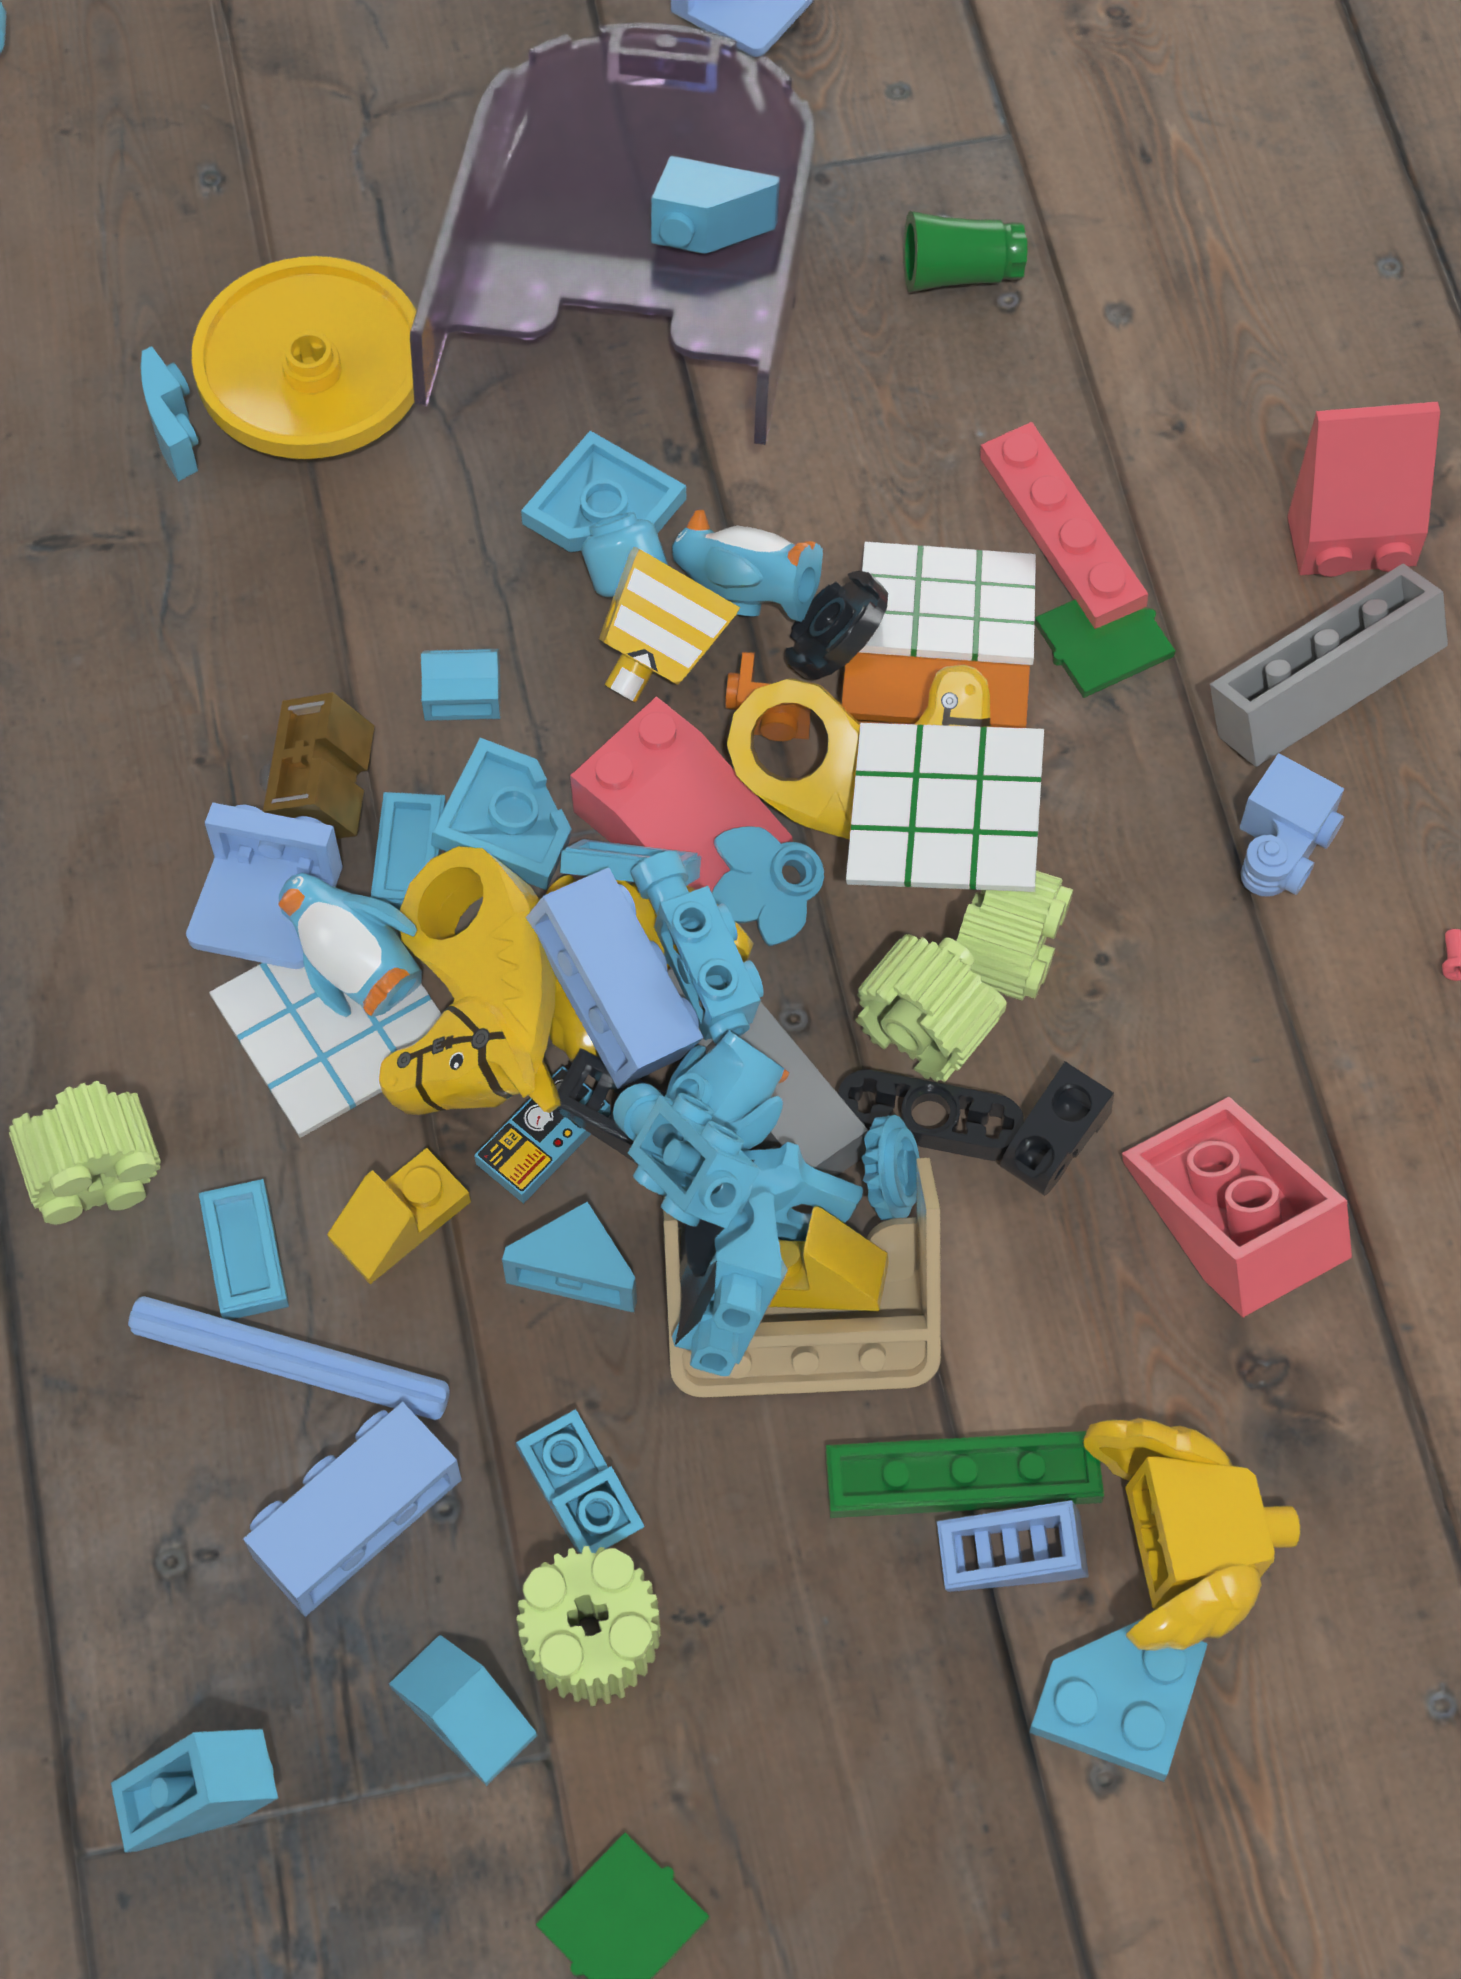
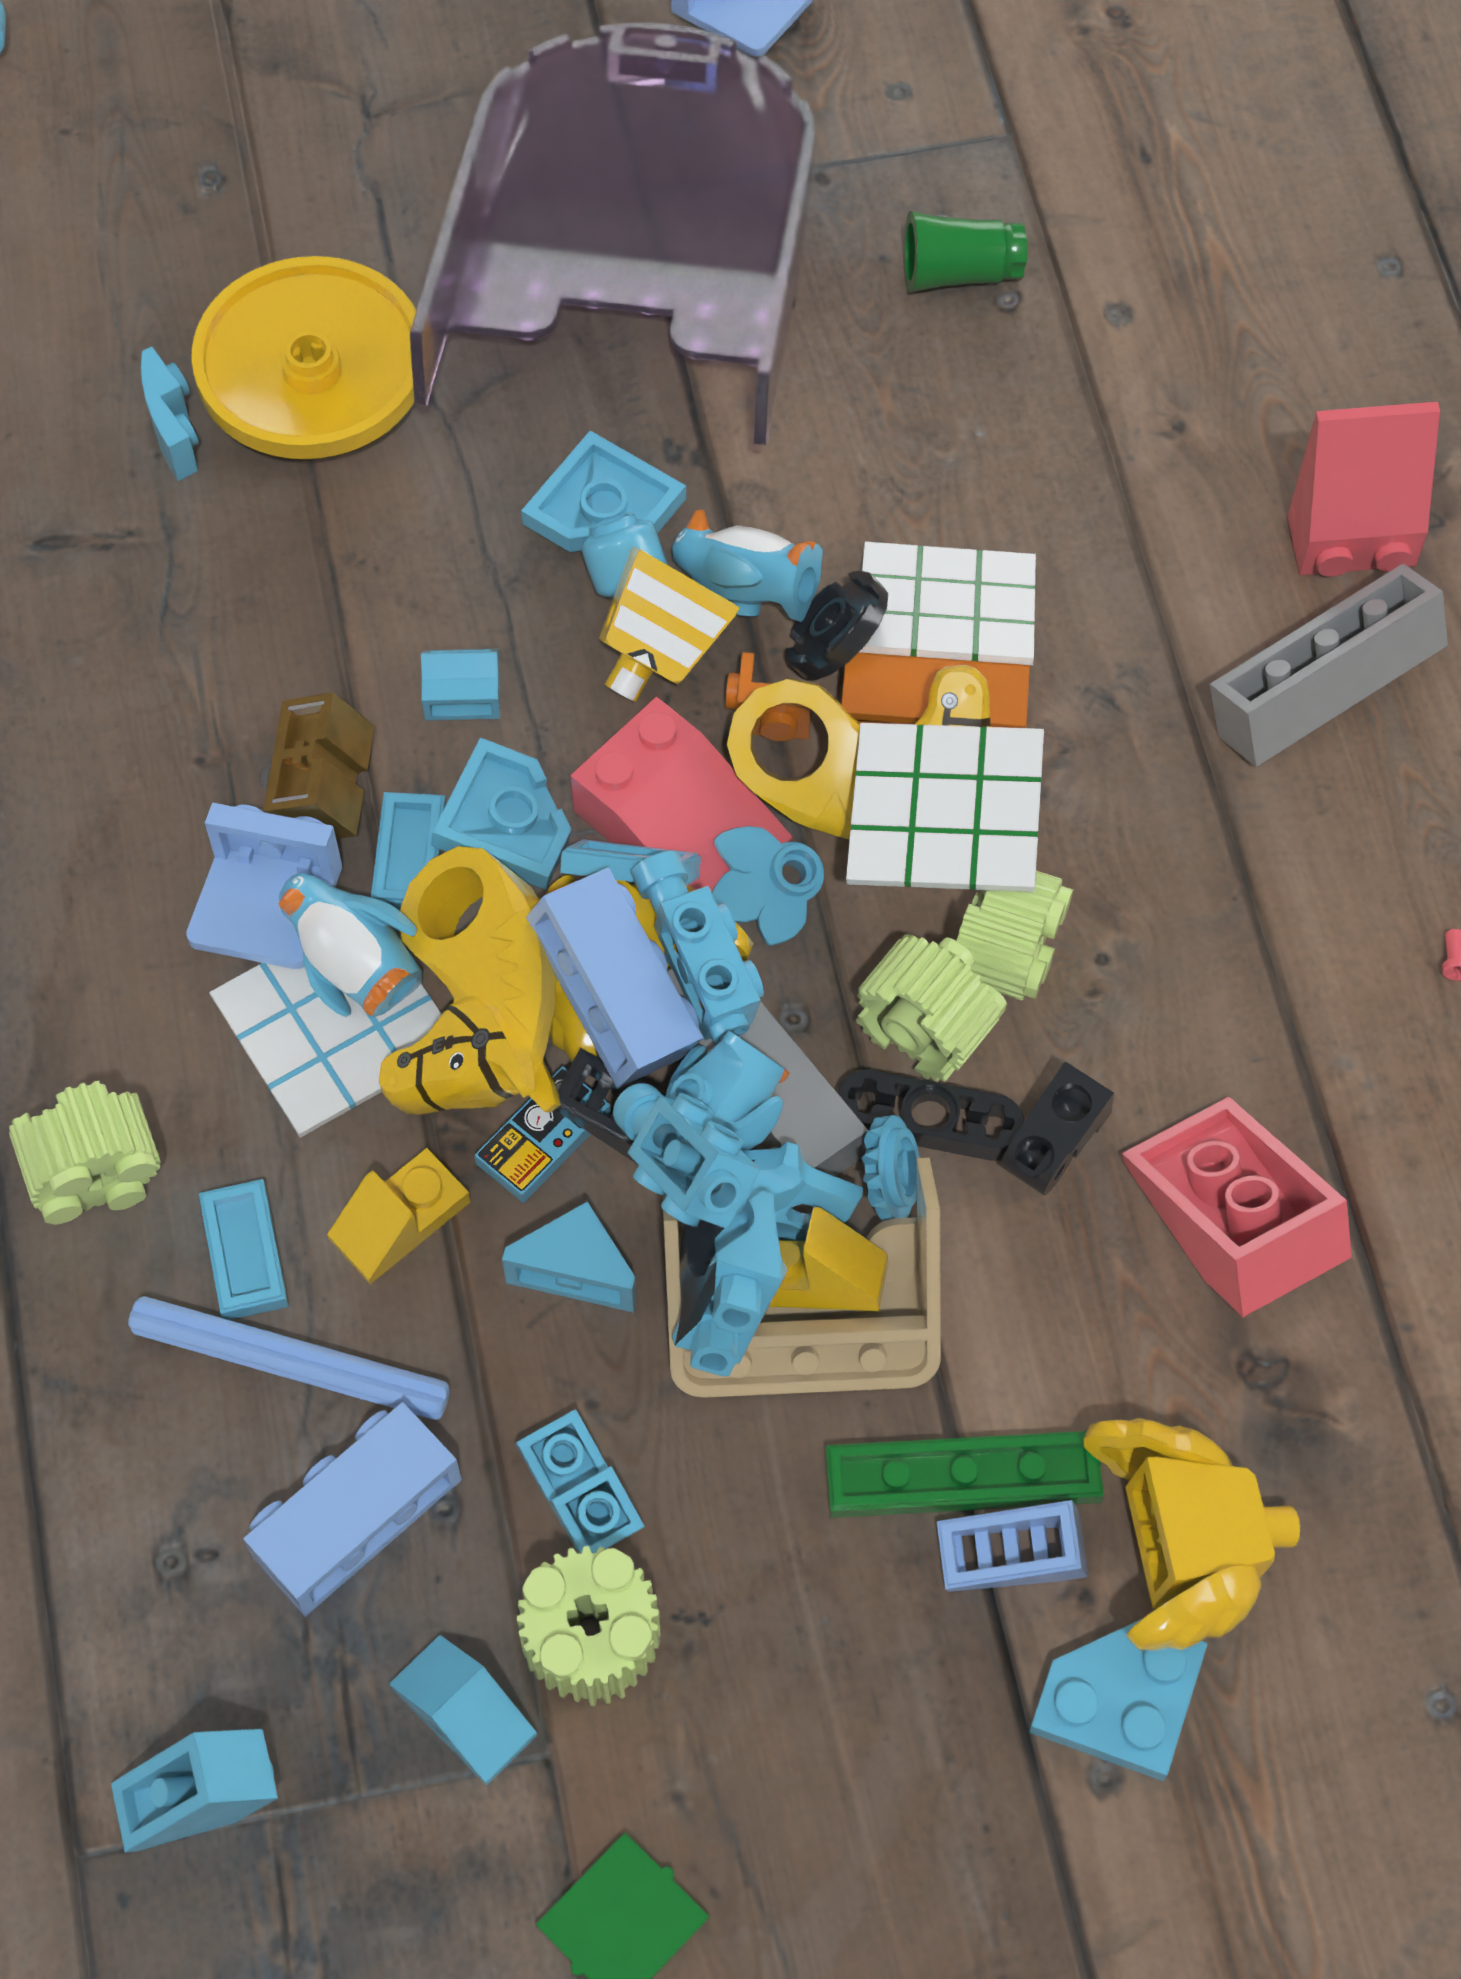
medium azure slope [651,156,780,254] -> none
coral plate [980,422,1148,629] -> none
green piece [1034,599,1176,698] -> none
light blue brick [1239,753,1345,896] -> none

